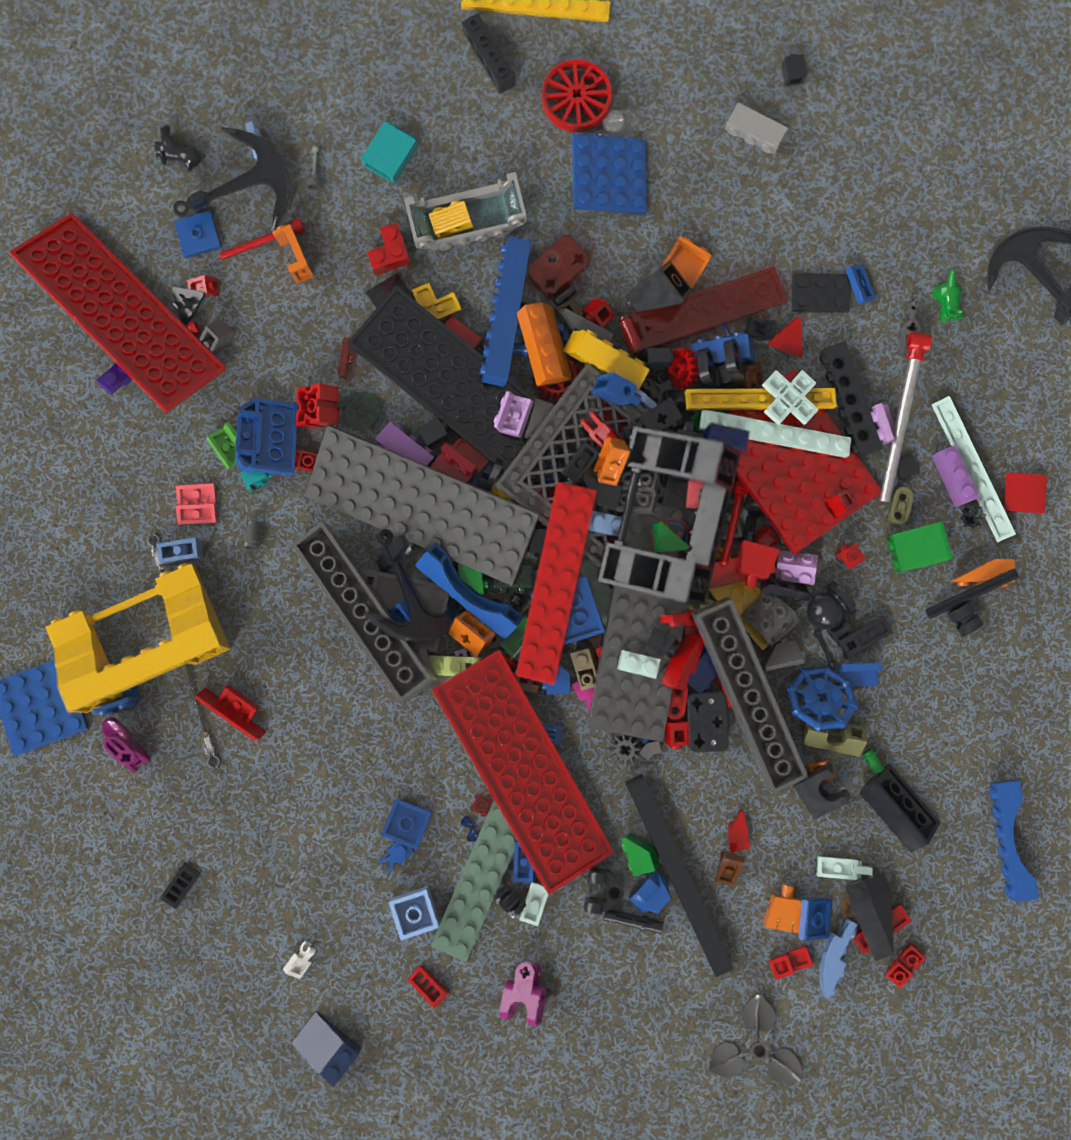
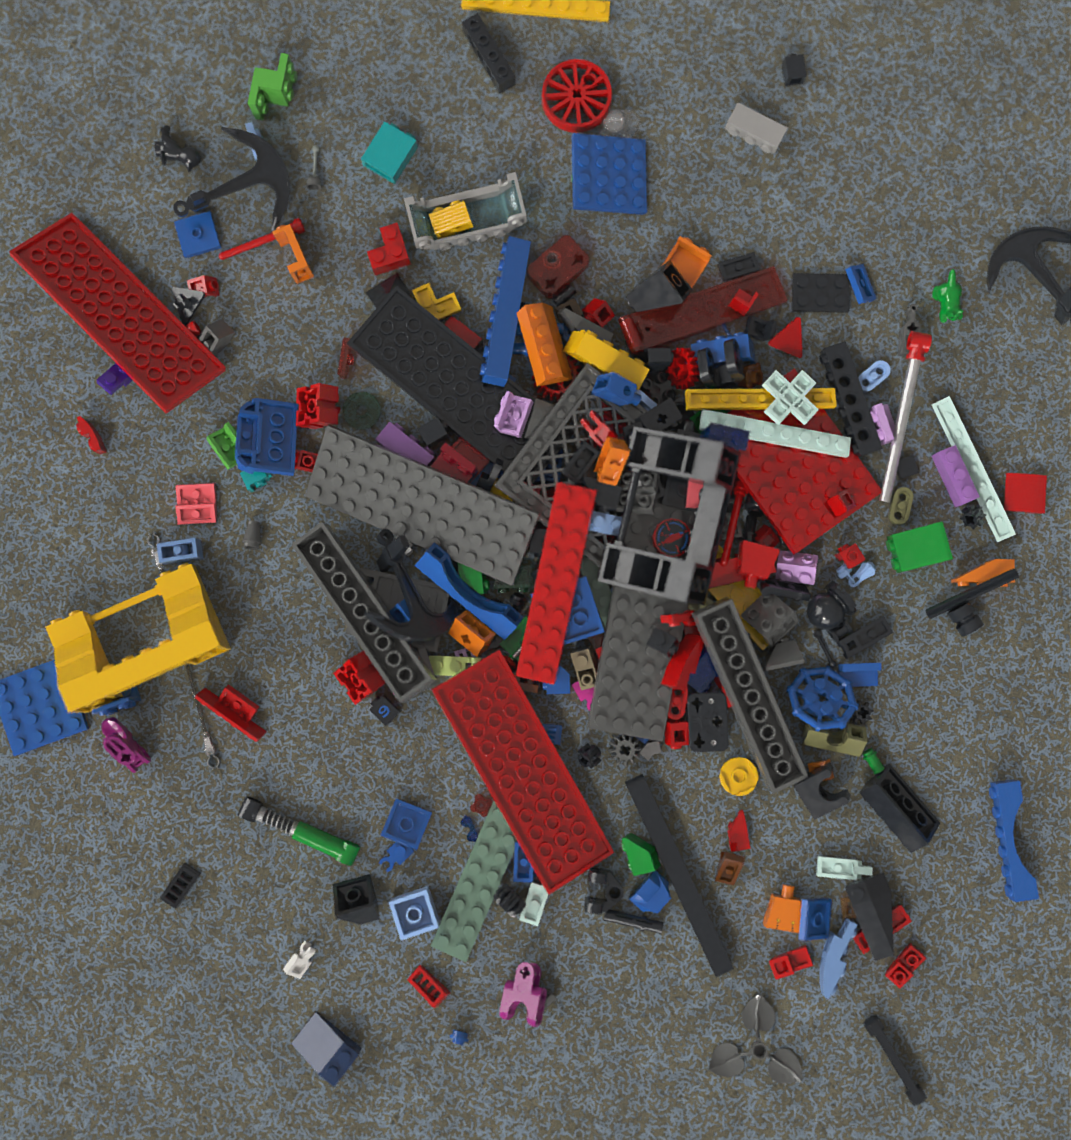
light aqua plate [617,650,660,679] -> none
green slope [652,521,689,553] -> none
none -> red slope [76,416,106,454]
none -> piece [237,796,361,866]
none -> bright green bracket [248,53,297,120]
none -> red brick [333,650,386,705]
none -> black slope [333,874,380,924]
none -> black brick [369,695,401,726]
none -> blue plate [450,1030,469,1045]
none -> black gear [577,743,602,769]
none -> black plate [718,252,760,282]
none -> yellow tile [719,757,759,796]
none -> red panel [728,288,759,316]
none -> light blue piece [836,562,876,587]
none -> black gear [852,700,874,725]
none -> light blue plate [858,360,891,393]
none -> black piece [863,1015,927,1106]

